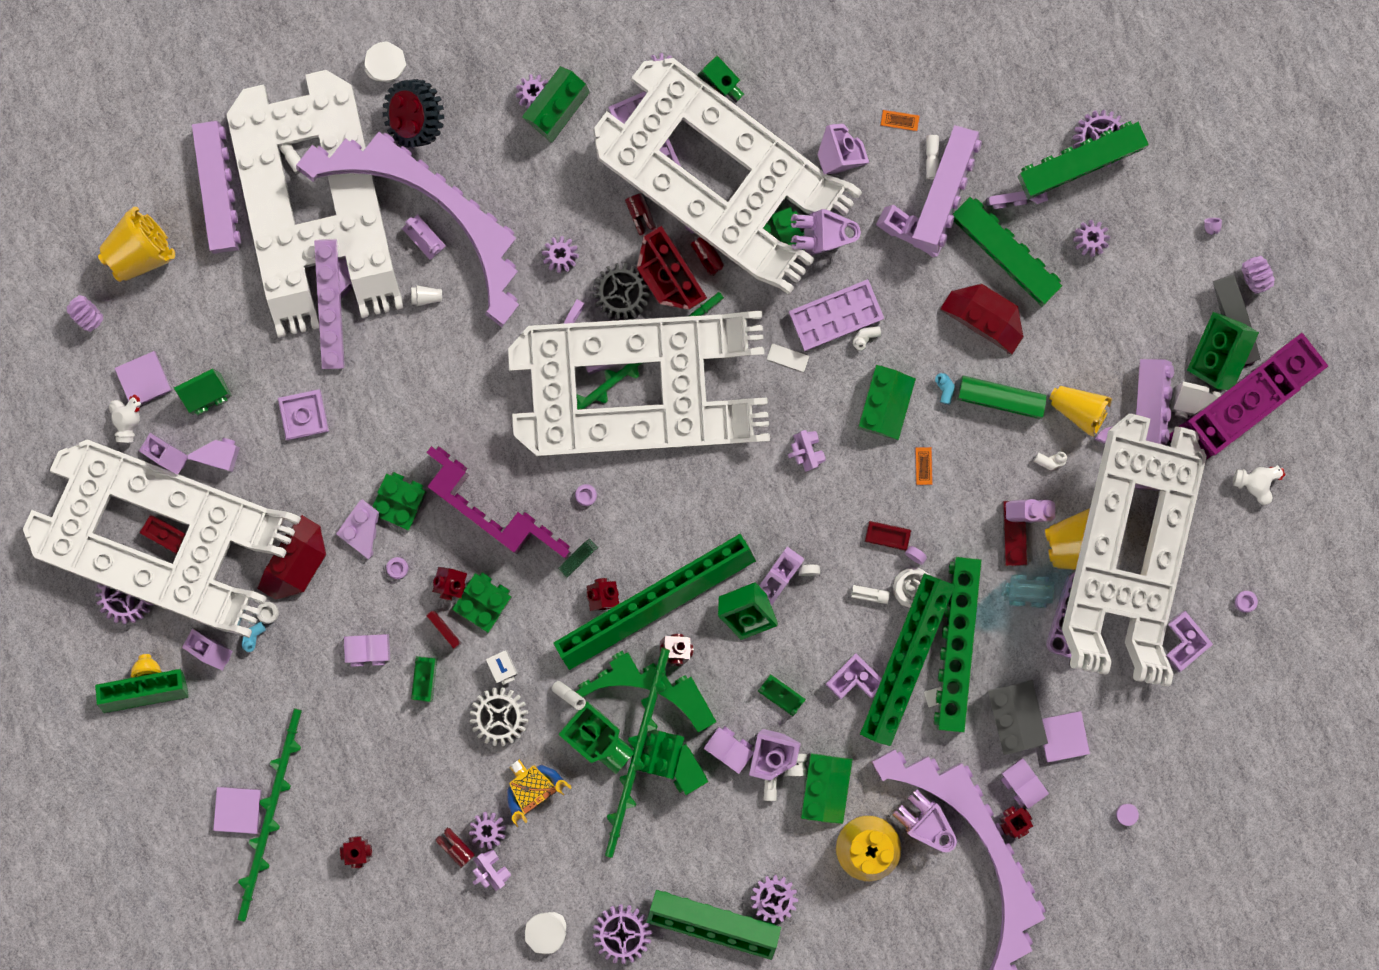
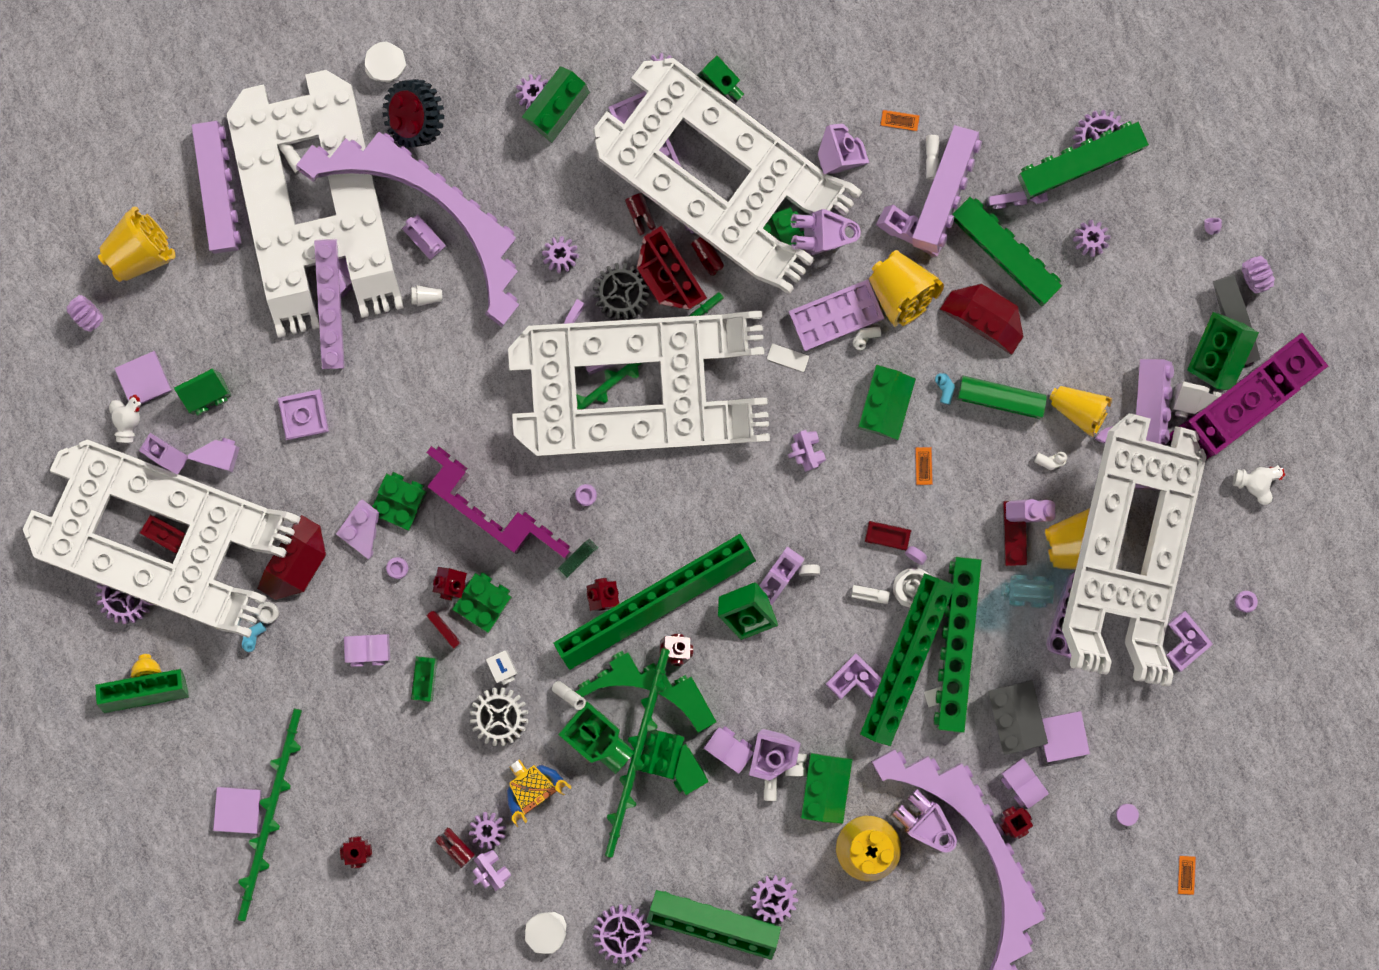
lavender slope [182,629,233,671] -> none
green hinge [757,674,806,717] -> none
none -> yellow cone [869,250,944,327]
none -> orange sticker [1178,856,1196,895]

